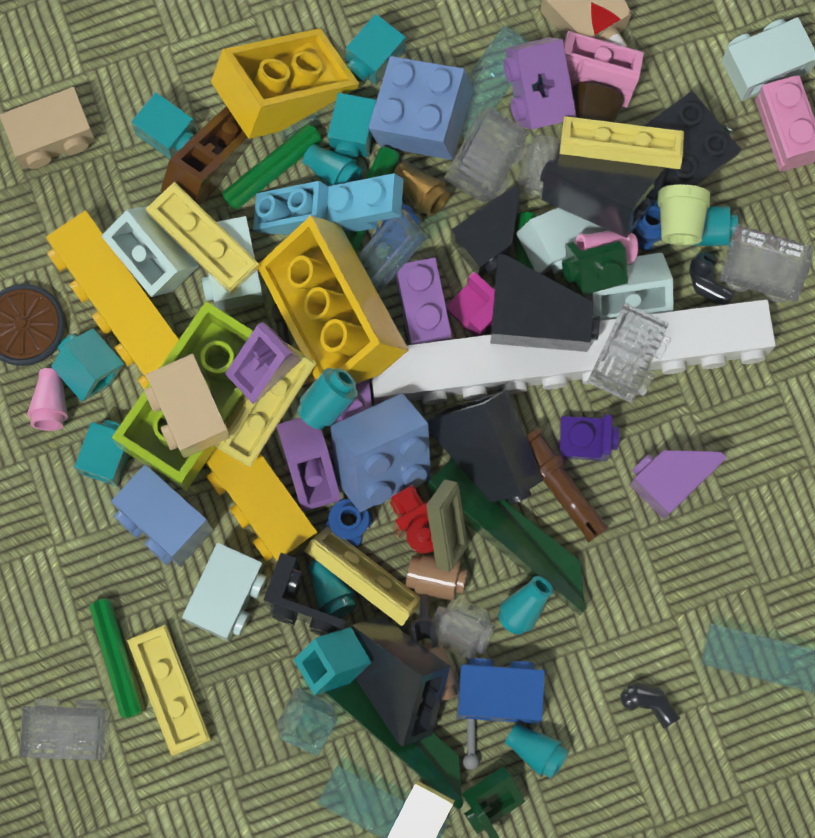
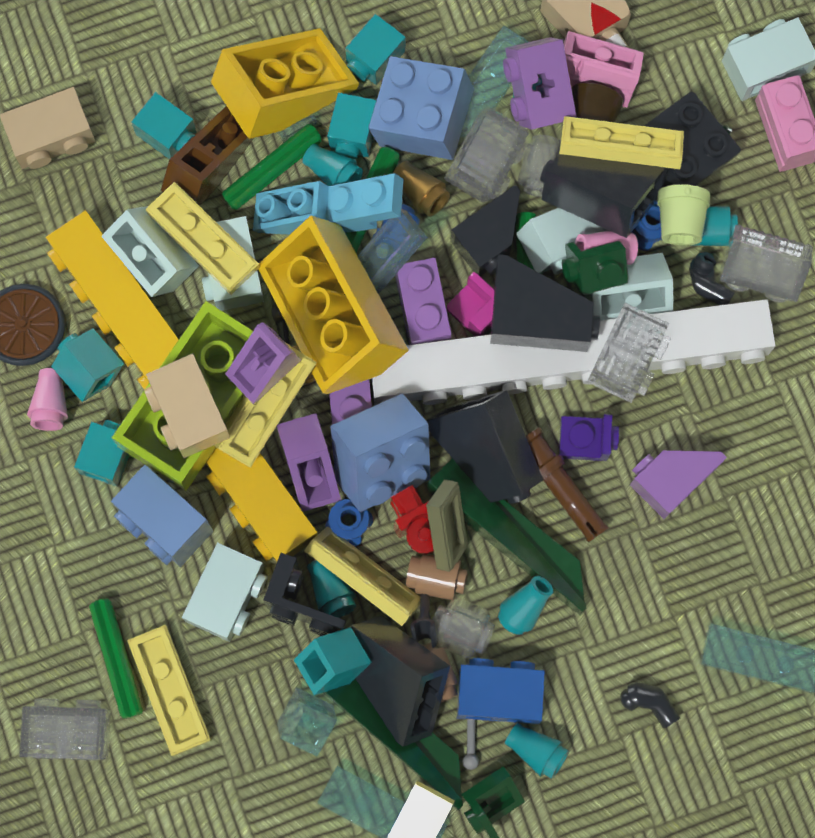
teal brick [297,368,357,430] -> none

